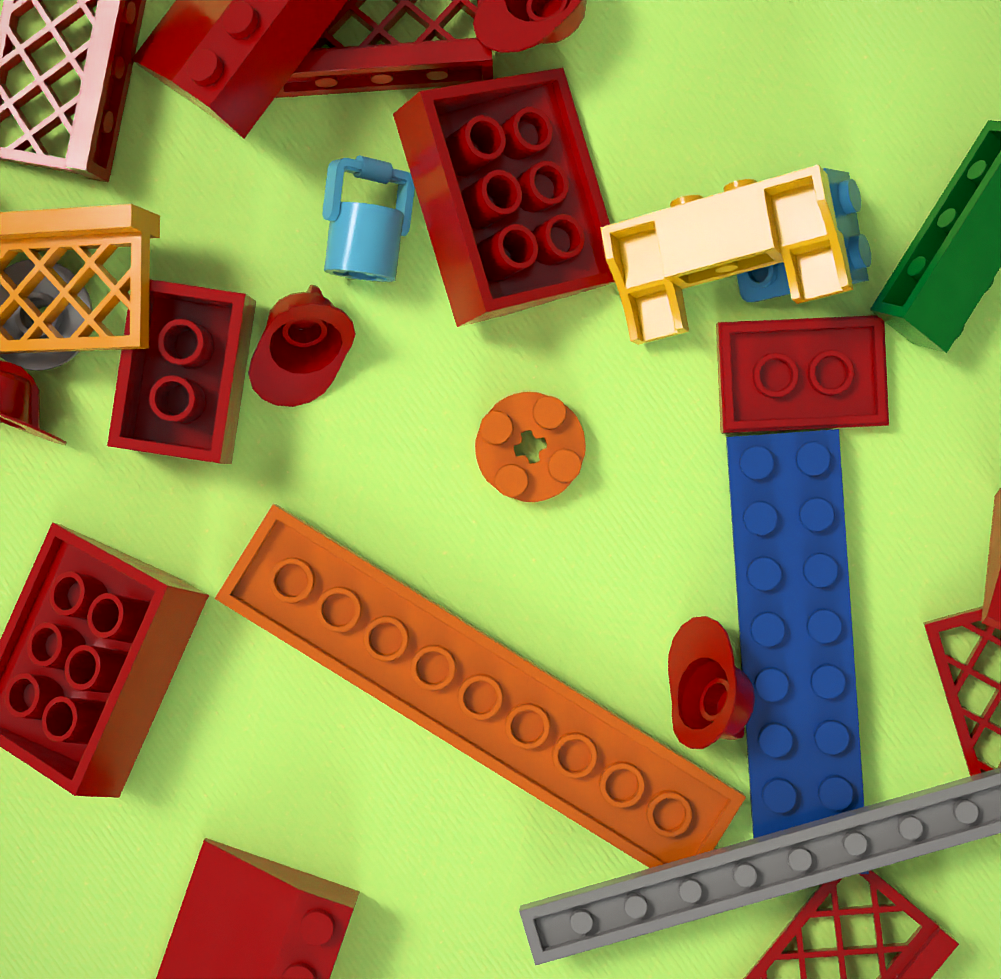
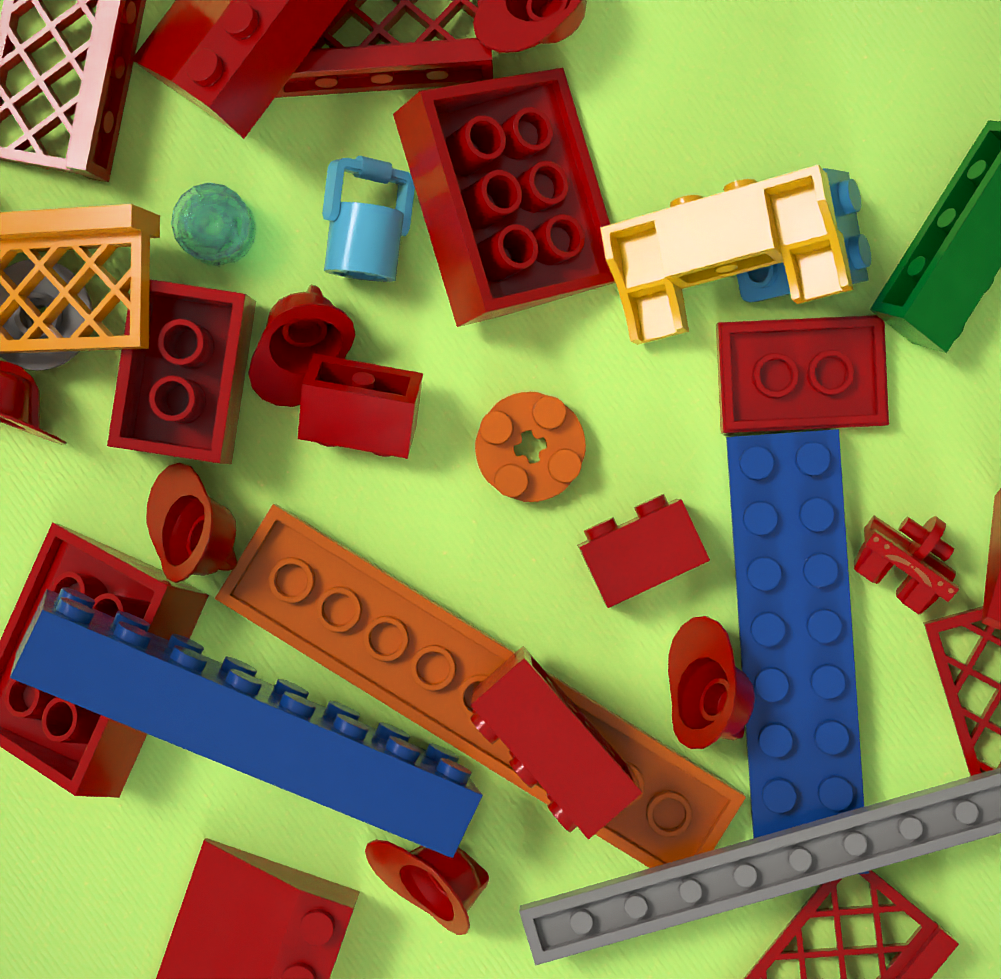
none -> blue brick [10,587,483,858]
none -> red piece [146,462,237,583]
none -> clear light blue wheel [171,183,256,267]
none -> red brick [298,353,423,459]
none -> red piece [365,839,489,935]
none -> red brick [470,646,642,840]
none -> red brick [577,494,710,608]
none -> red hips [854,515,959,614]

